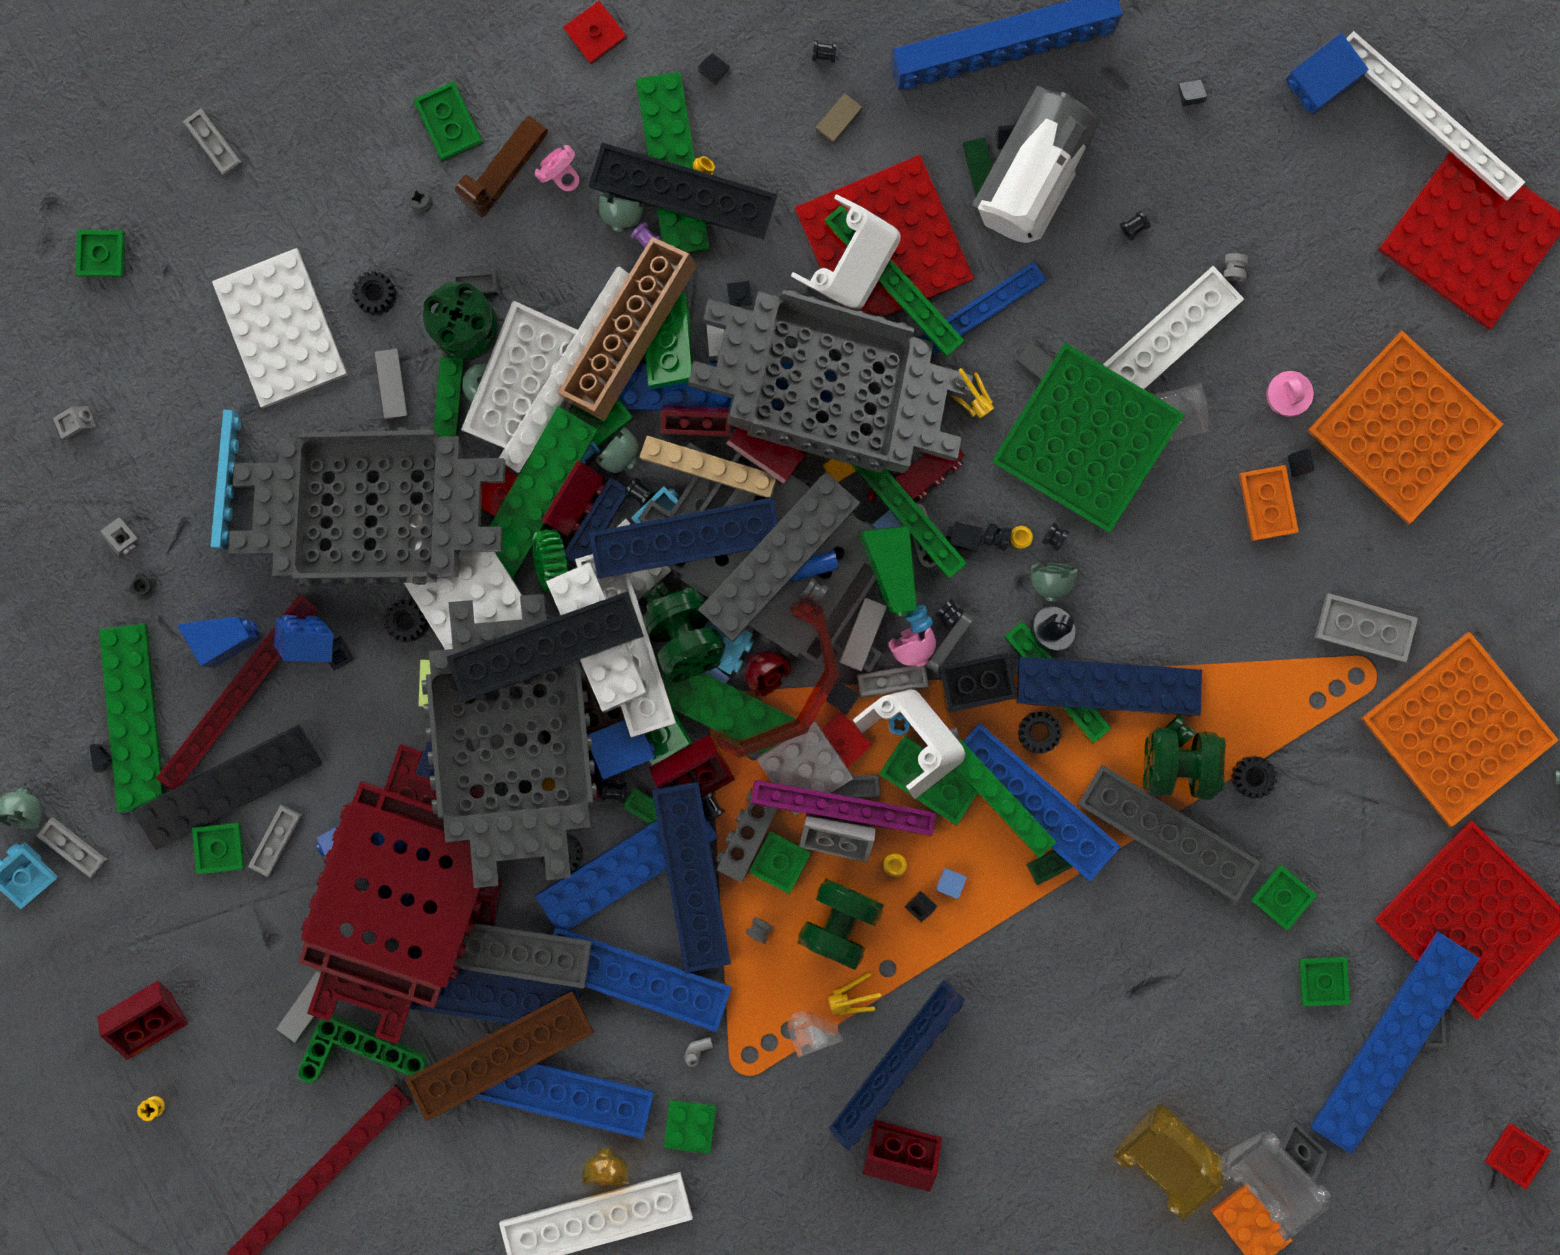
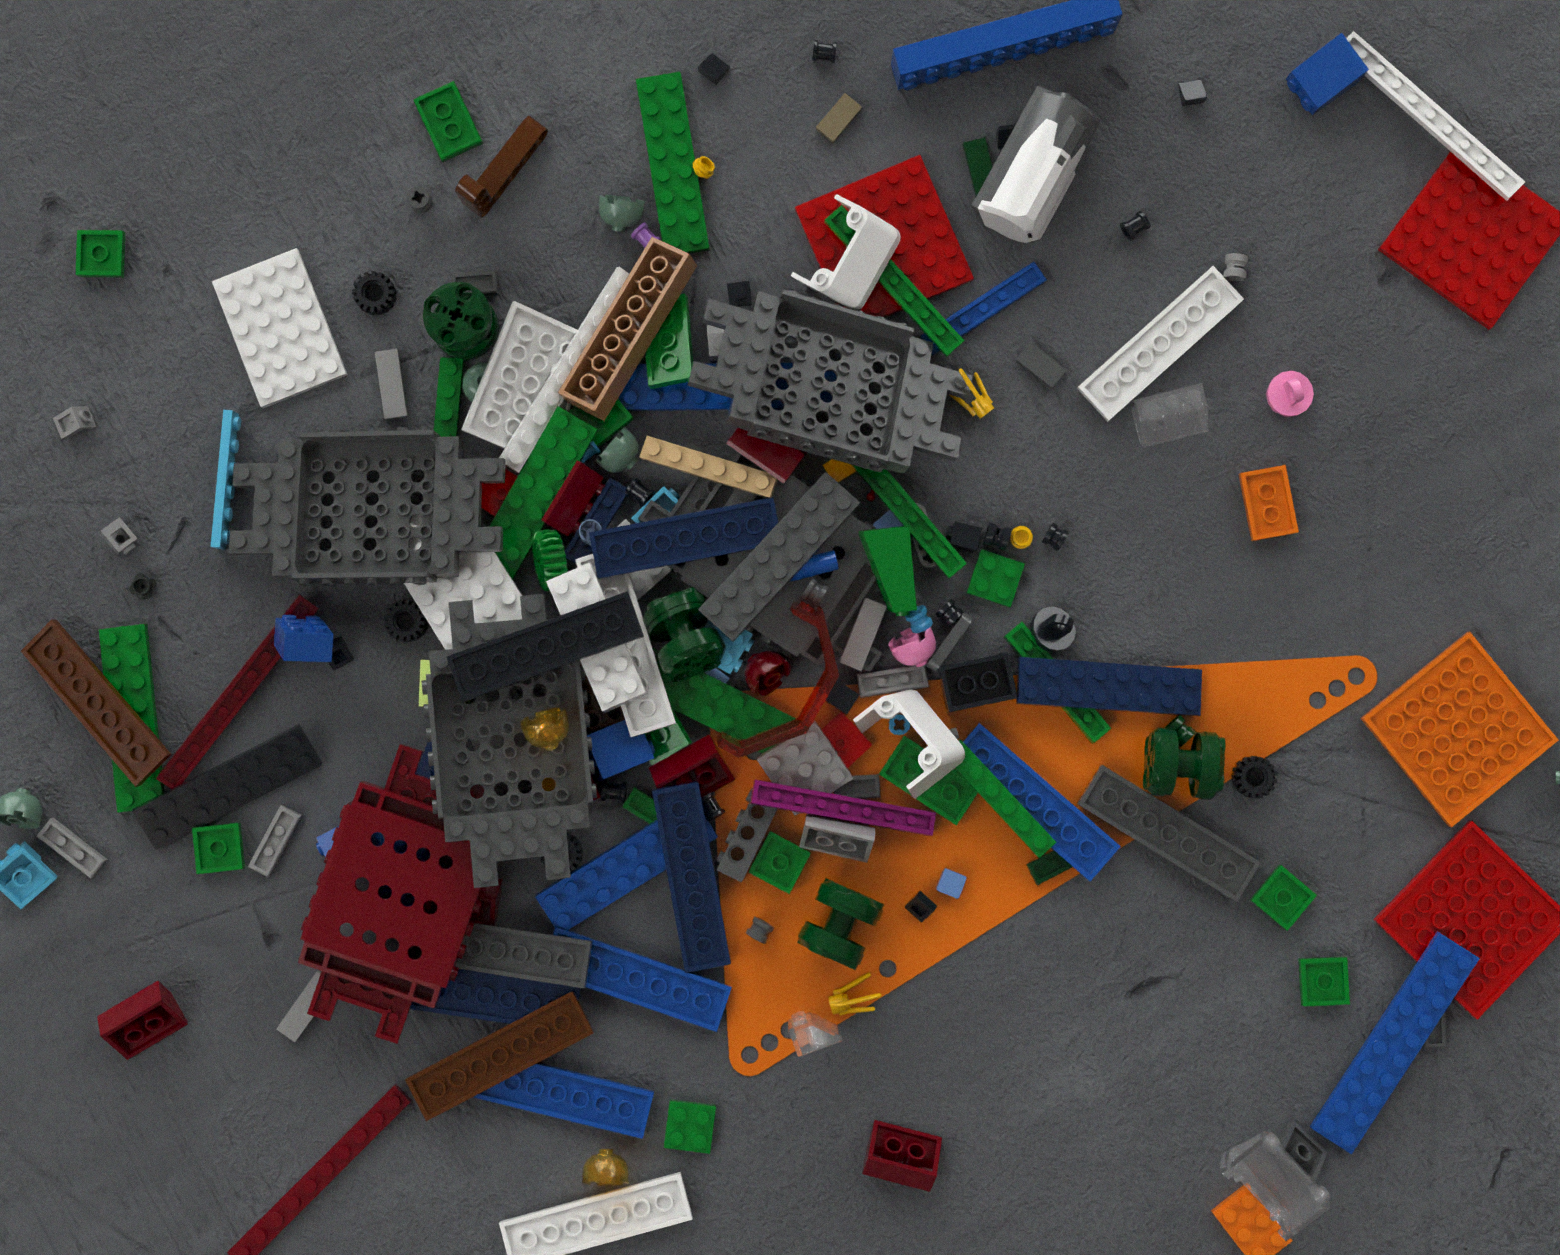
black slope [89,744,112,773] -> none
yellow bush [137,1096,165,1121] -> none
blue slope [177,617,261,668] -> none
light grey tile [183,109,243,177] -> none
green beam [298,1015,428,1083] -> none
bright pink tile [535,145,579,191] -> none
red plate [563,0,627,65] -> none
black plate [588,142,777,240] -> none
dark green wheel [643,581,671,603] -> none
dark red brick [661,405,730,436] -> none
light grey arm [684,1037,713,1067] -> none
dark blue plate [829,980,965,1150] -> none
yellow plate [883,853,907,877] -> none
dark red brick [895,448,965,502] -> none
green plate [992,342,1185,533] -> none
black tyre [1018,712,1061,753] -> none
sand green cylinder [1031,563,1078,602] -> none
clear yellow windscreen [1113,1104,1226,1221] -> none
black slope [1288,448,1315,477] -> none
orange plate [1307,331,1504,525] -> none
light grey plate [1315,593,1418,663] -> none
red plate [1484,1123,1552,1190] -> none
none -> reddish brown plate [21,619,172,787]
none -> clear yellow cylinder [520,708,569,750]
none -> sand blue wheel [579,519,602,546]
none -> green plate [966,549,1025,608]

